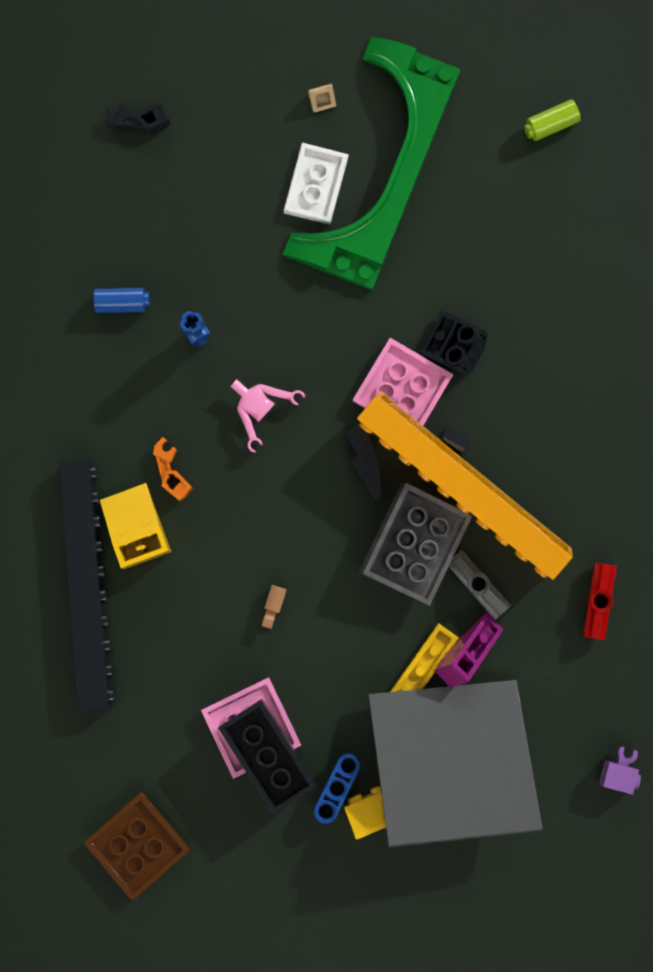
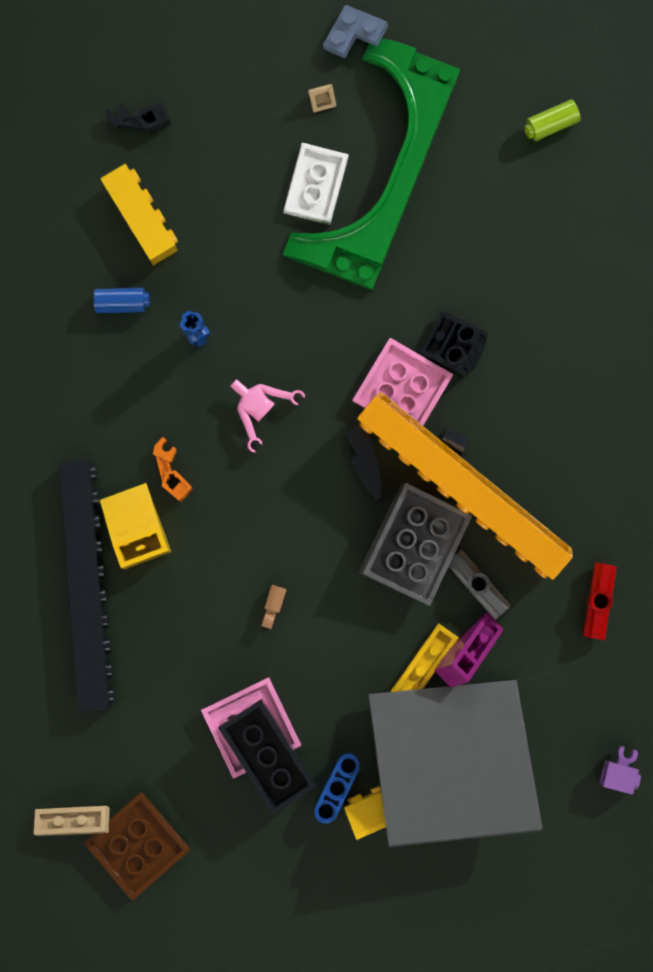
none -> tan plate [34,806,110,836]
none -> yellow brick [100,164,178,266]
none -> sand blue plate [323,5,388,58]

